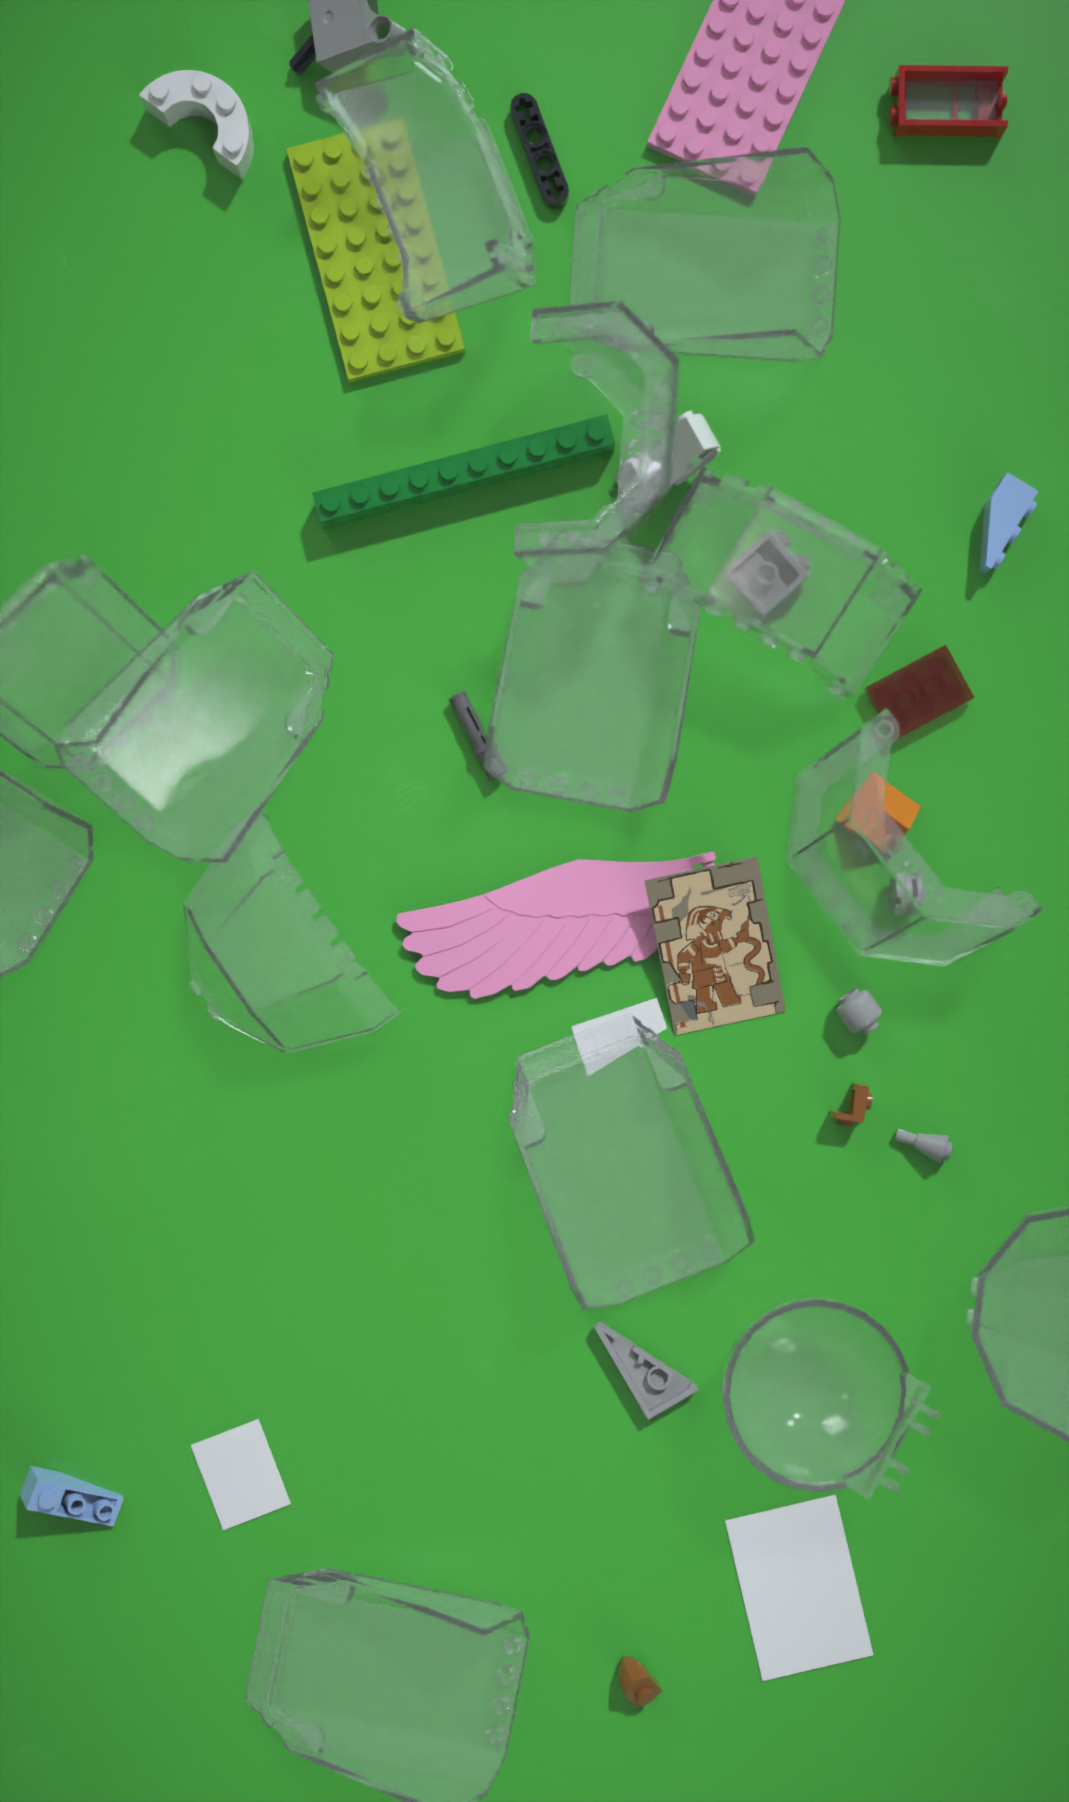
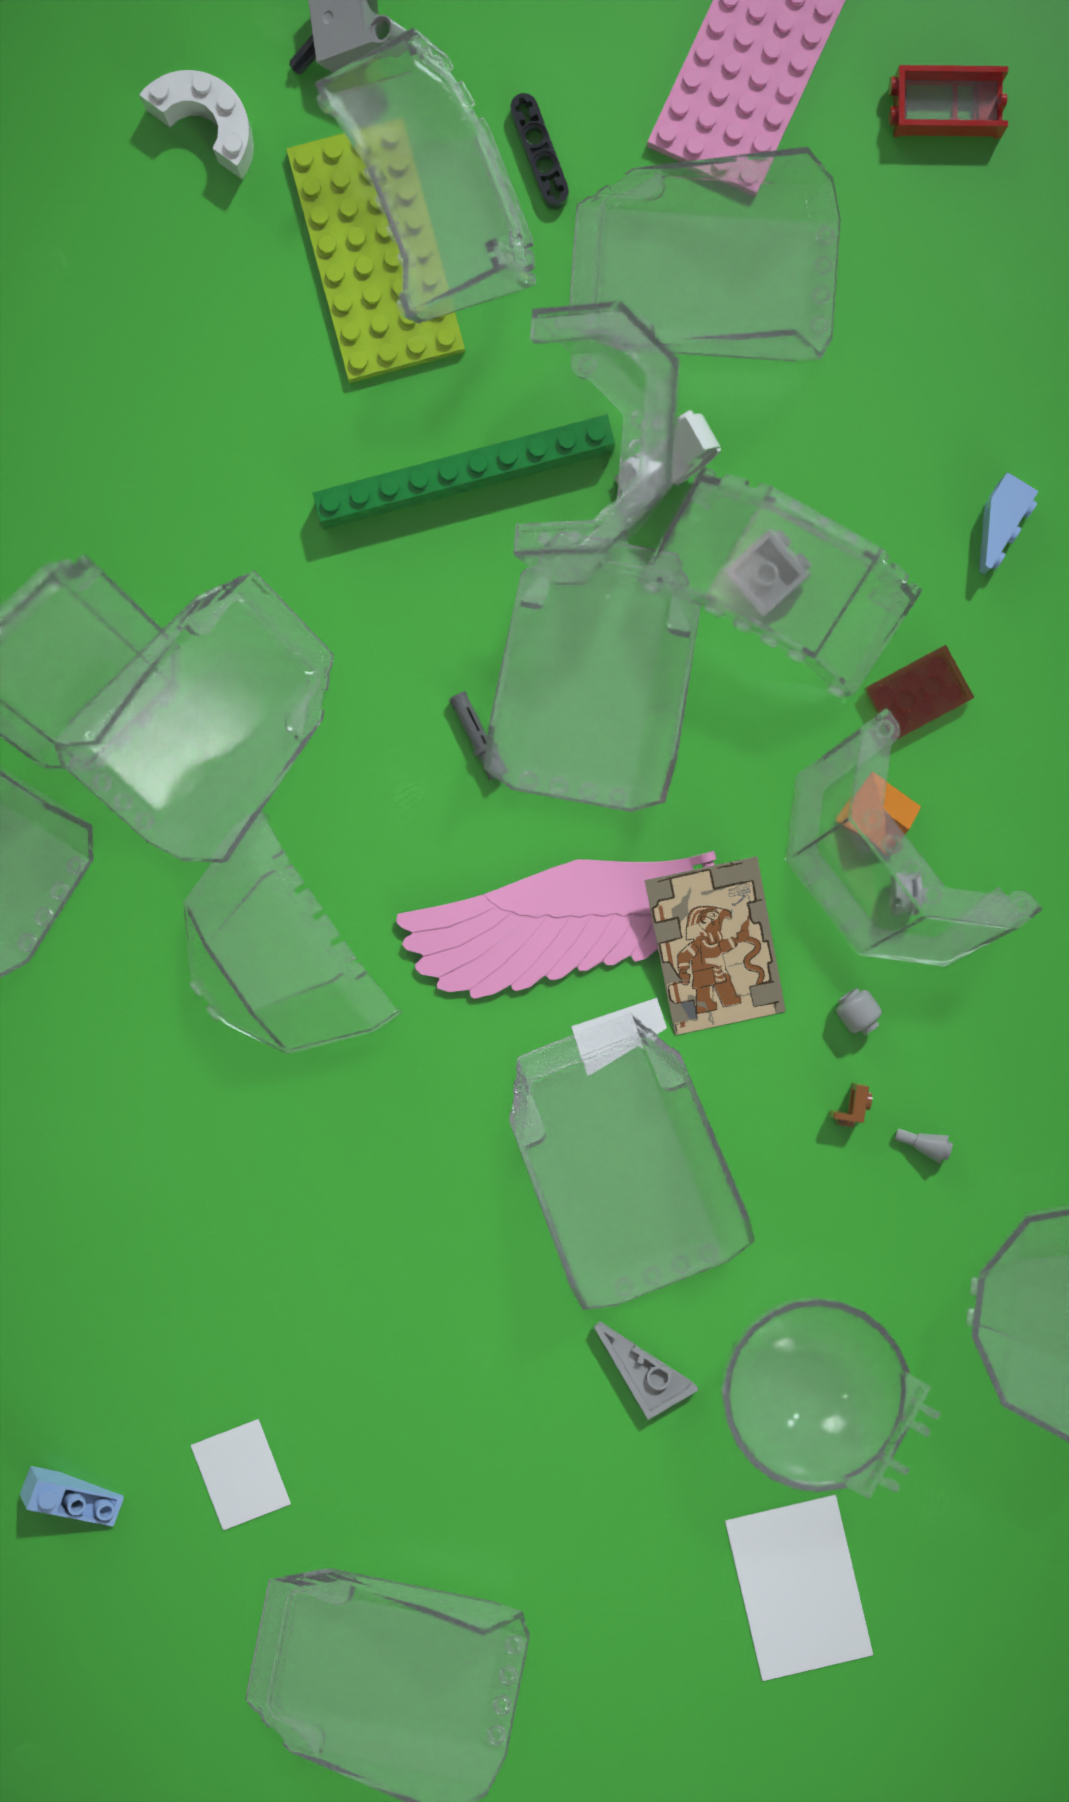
dark orange plate [618,1656,663,1708] -> none

